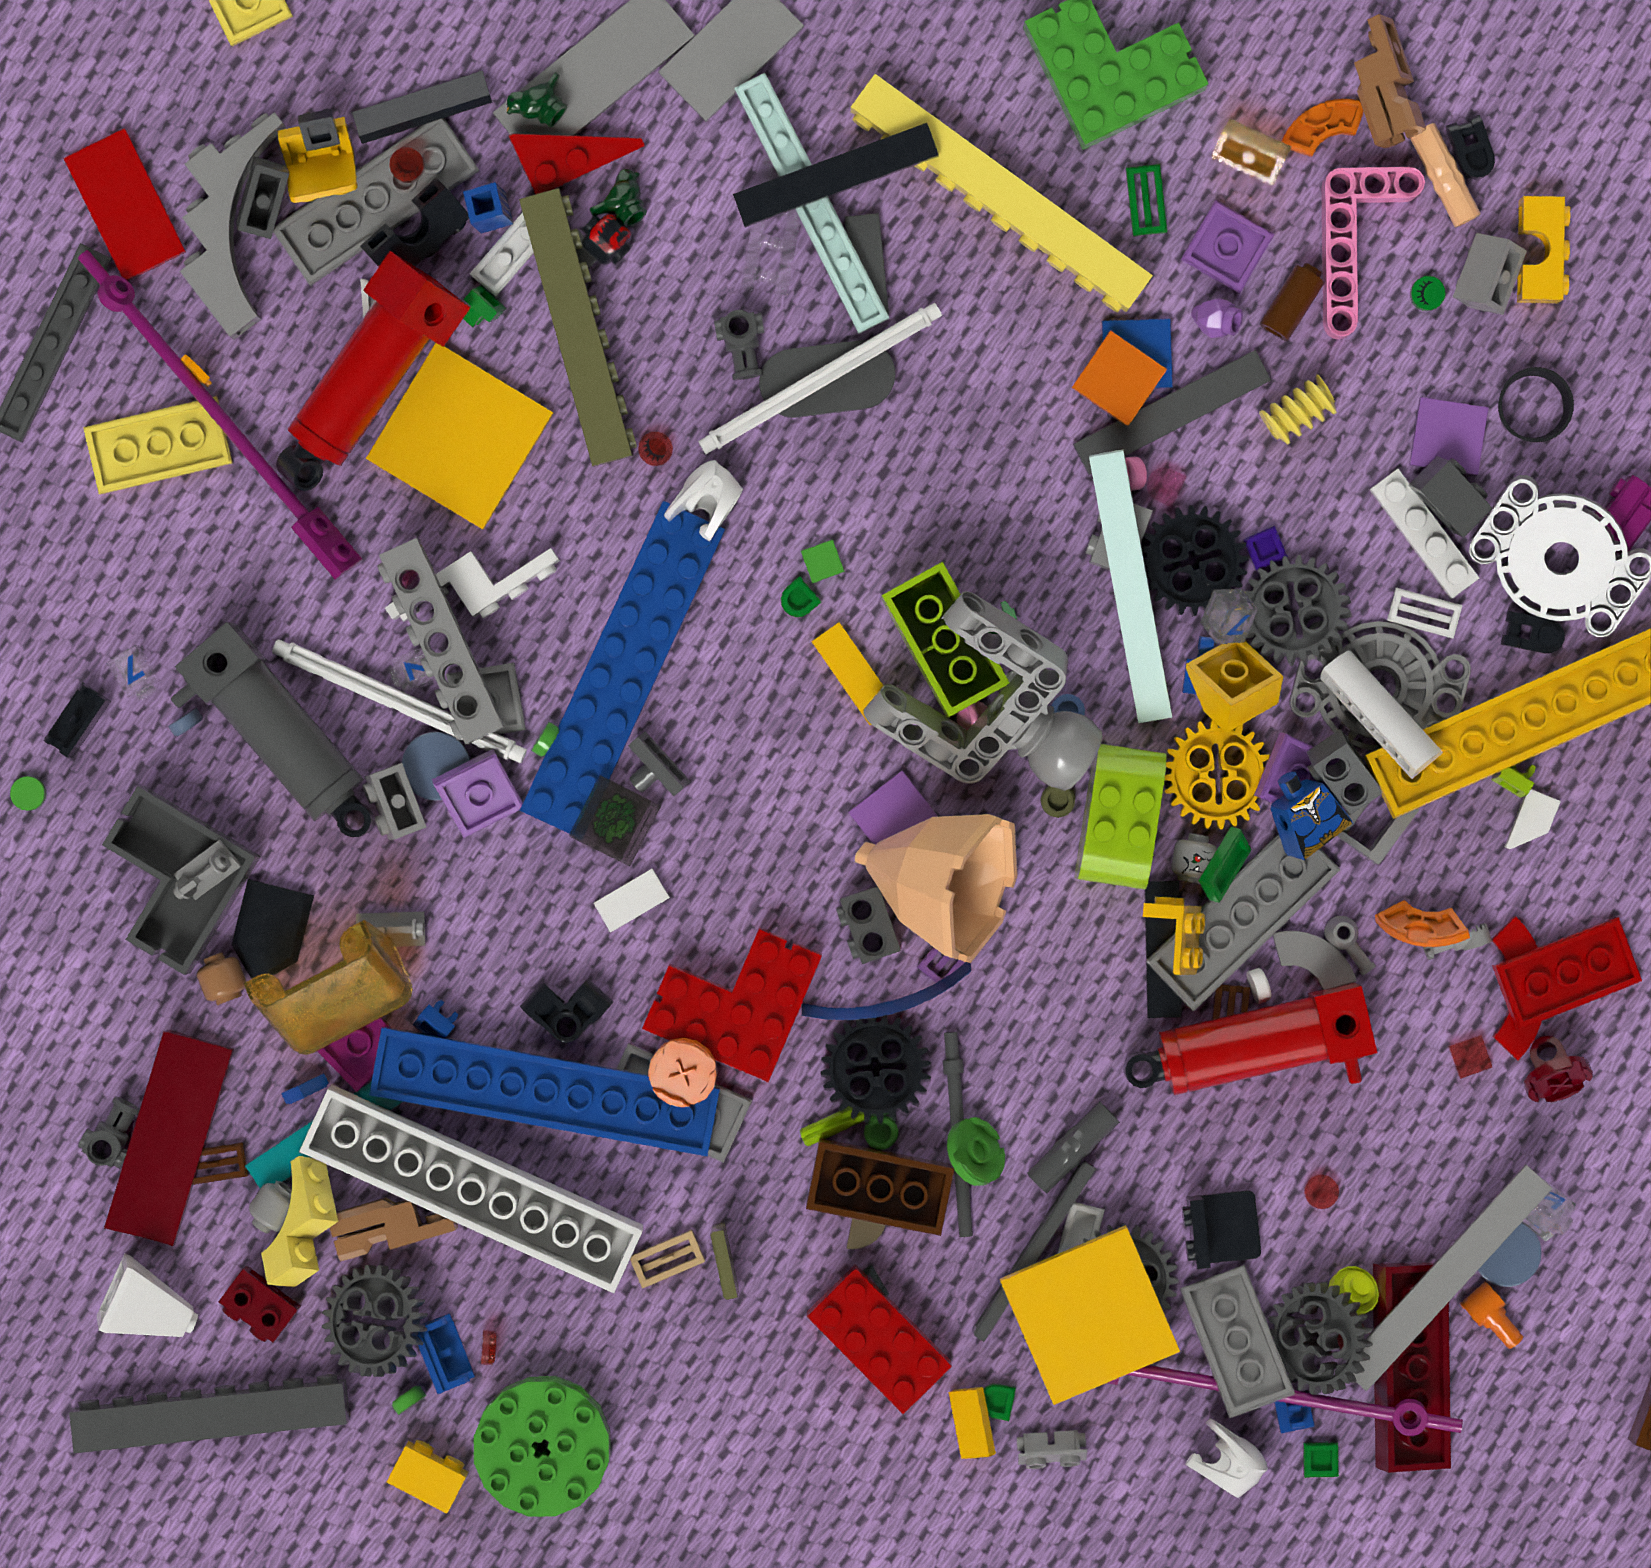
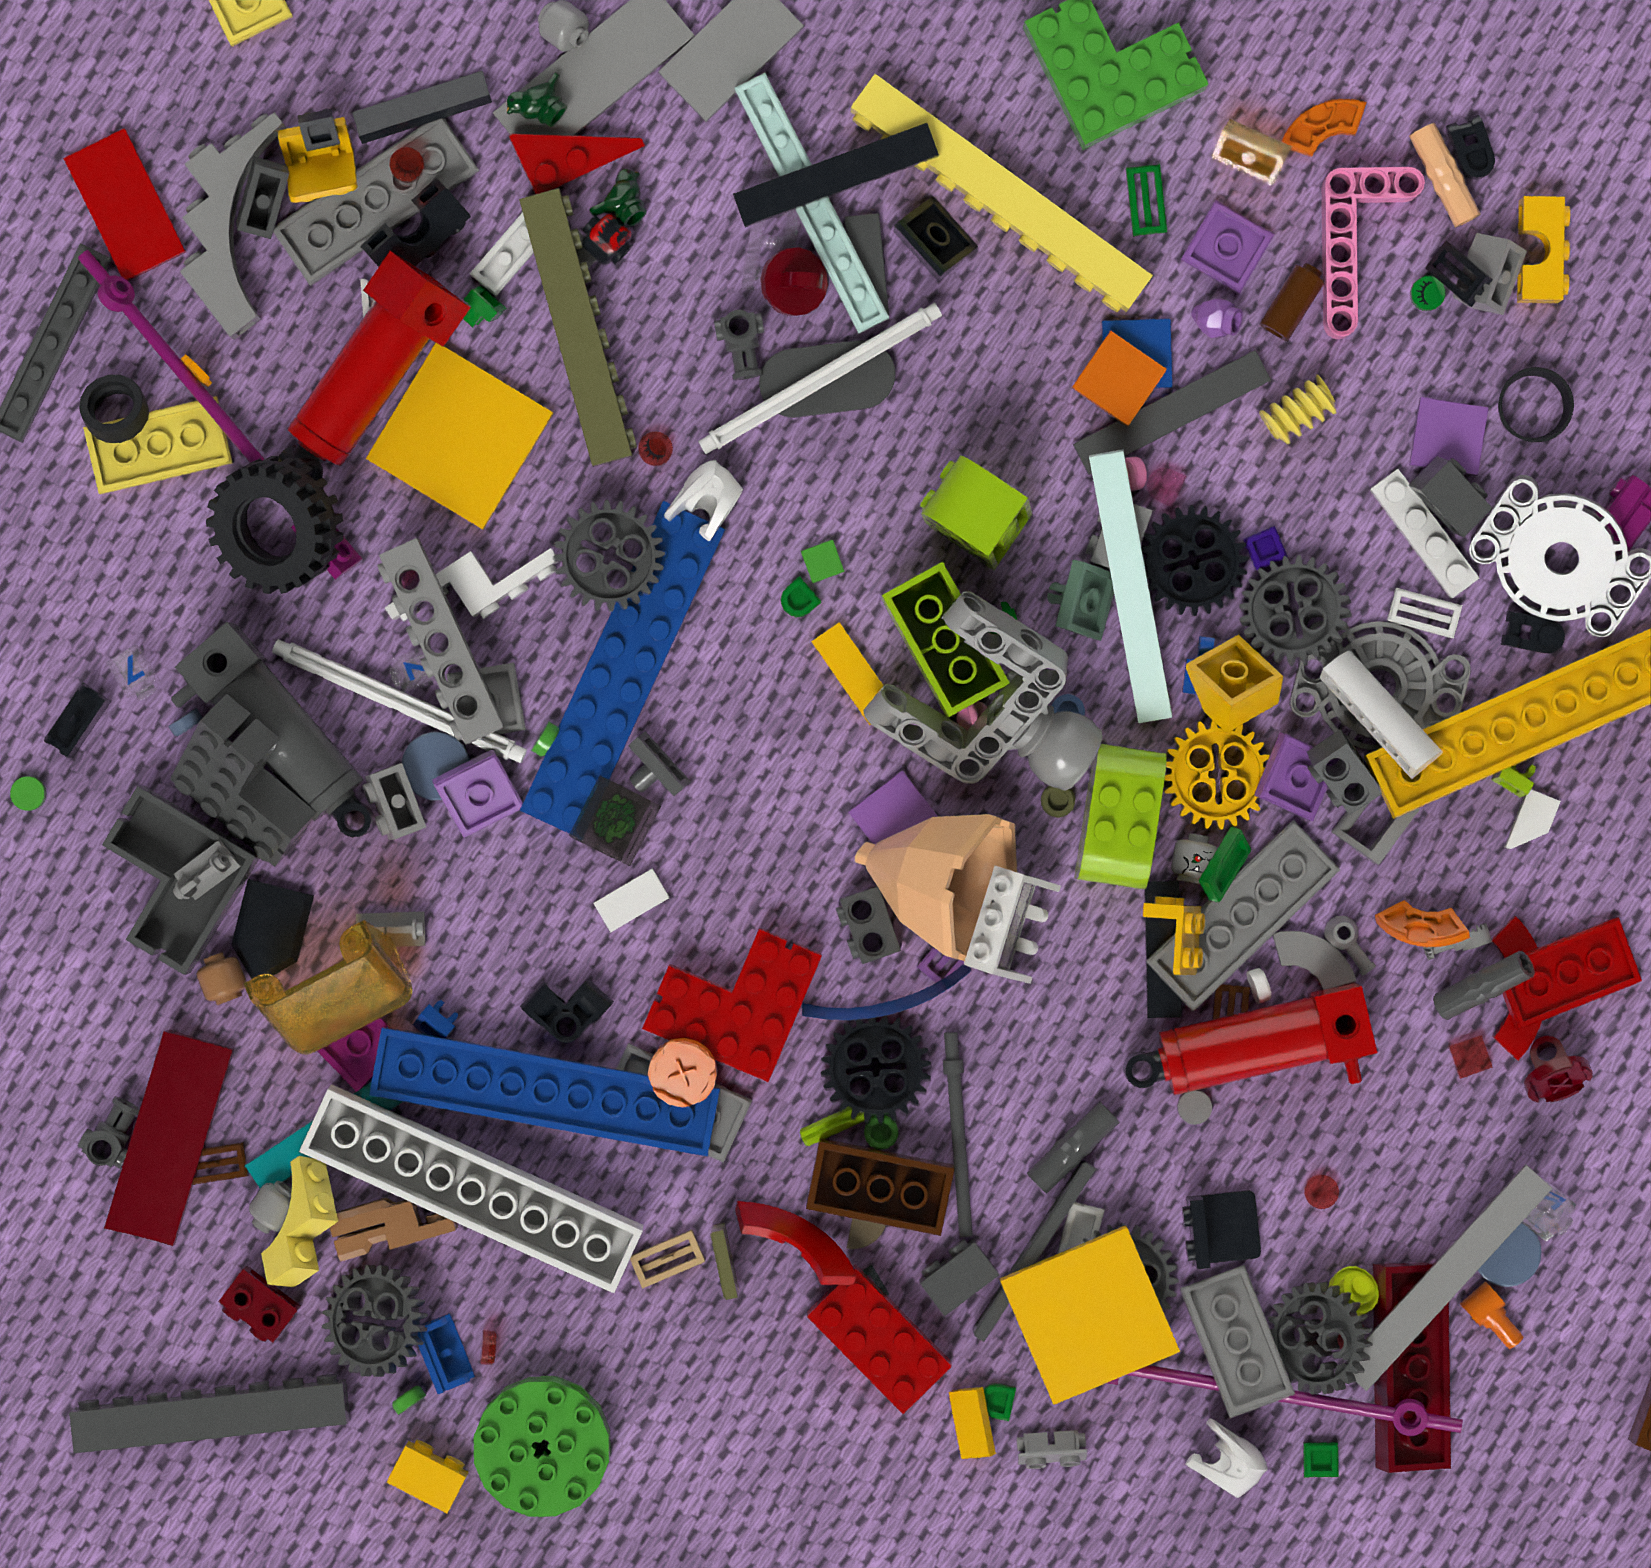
white slope [97,1253,198,1337] -> none
blue tile [281,1073,329,1104] -> none
blue brick [463,182,513,234] -> none
bright green tile [947,1117,1005,1186] -> none
clear brick [1200,589,1258,644] -> none
blue torso [1270,772,1353,860] -> none
blue tile [1274,1401,1315,1433] -> none
medium nougat plate [1354,14,1426,148] -> none
none -> black tyre [79,375,149,443]
none -> dark grey piece [170,694,317,867]
none -> black tyre [206,456,344,594]
none -> light grey head [538,0,589,52]
none -> dark grey gear [552,500,665,612]
none -> red tile [735,1201,856,1285]
none -> dark red tile [760,247,828,316]
none -> black slope [893,196,978,282]
none -> dark grey brick [919,1239,999,1316]
none -> lime brick [920,455,1033,571]
none -> white window [964,866,1061,983]
none -> sand green tile [1047,560,1114,641]
none -> light grey tile [1177,1090,1212,1125]
none -> black tile [1425,241,1493,307]
none -> dark grey axle [1433,951,1535,1020]

